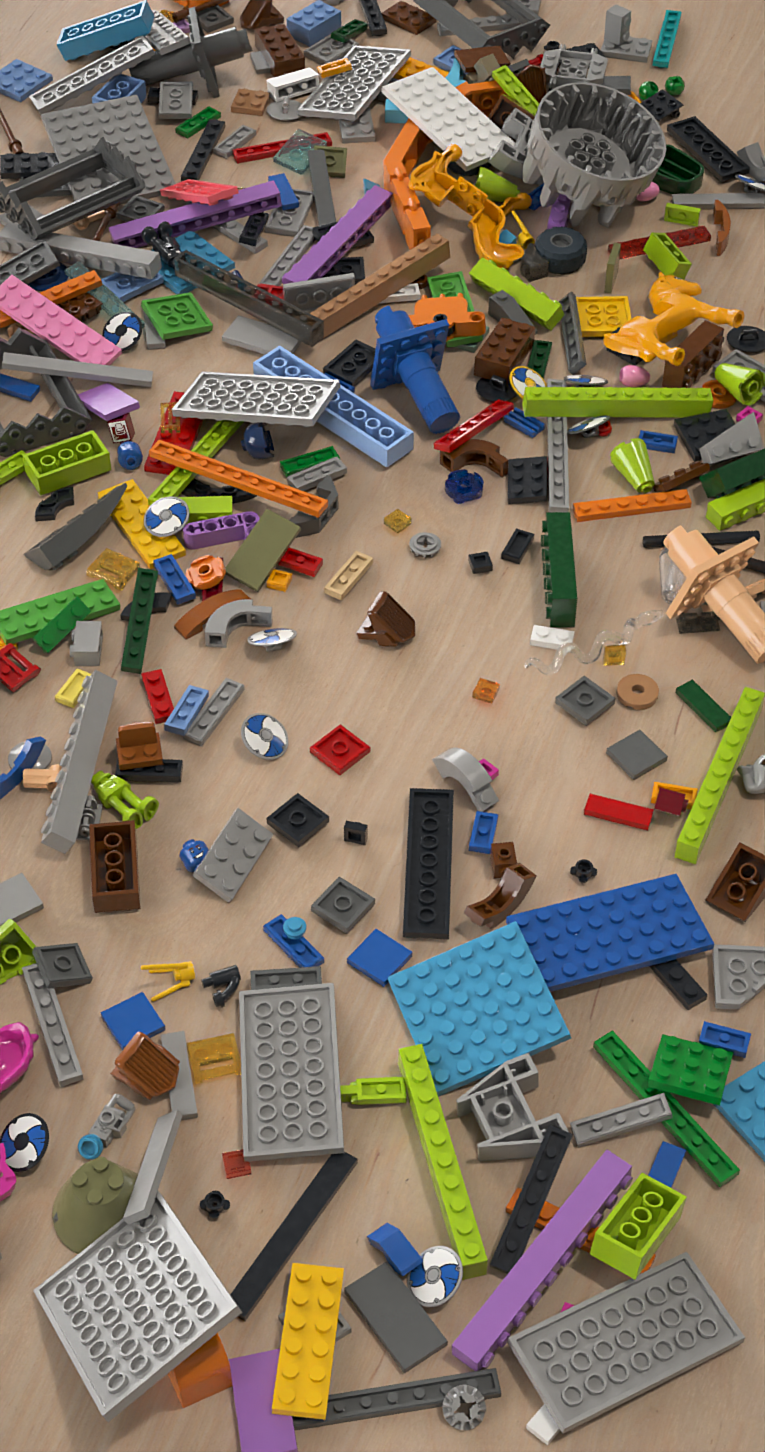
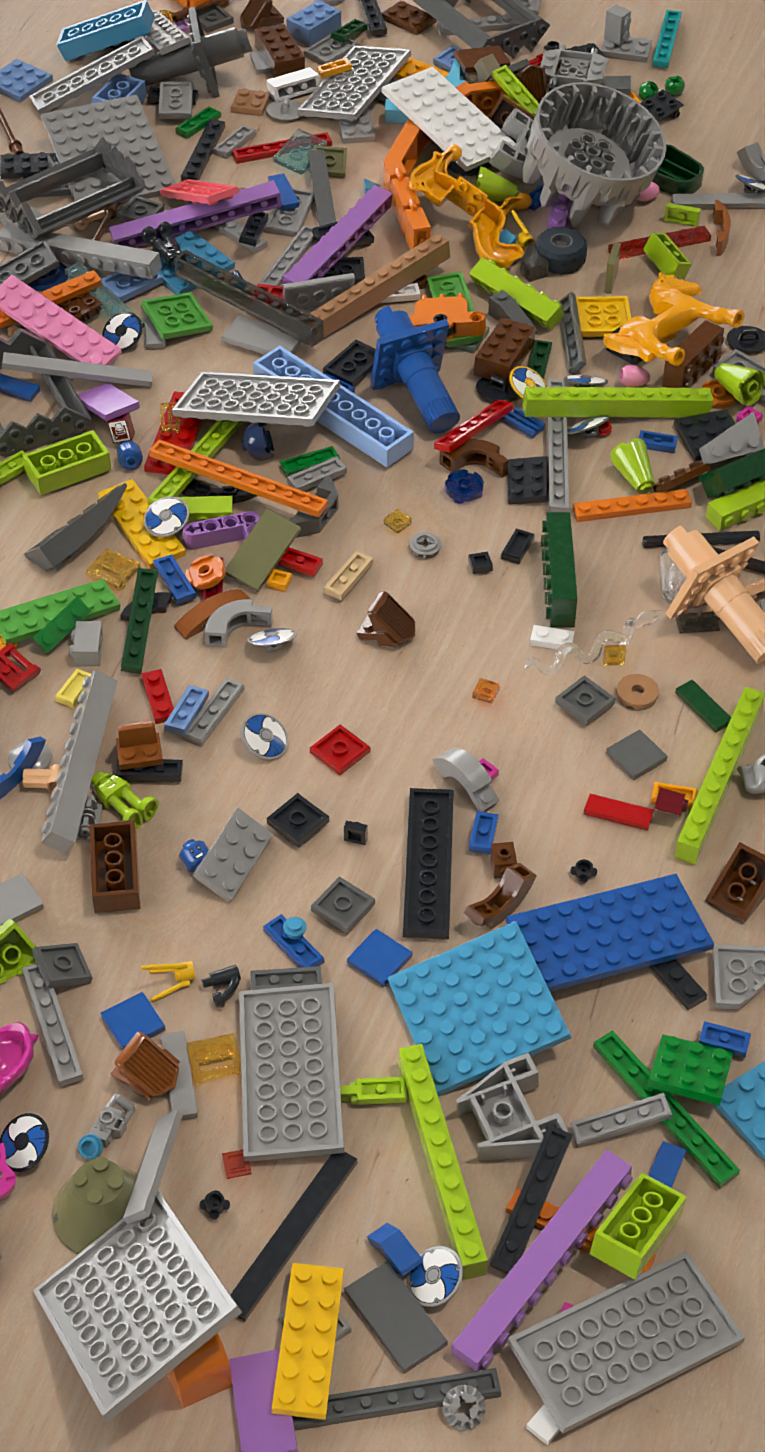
black tile [35,487,74,522] -> none
black plate [667,116,750,182] -> none

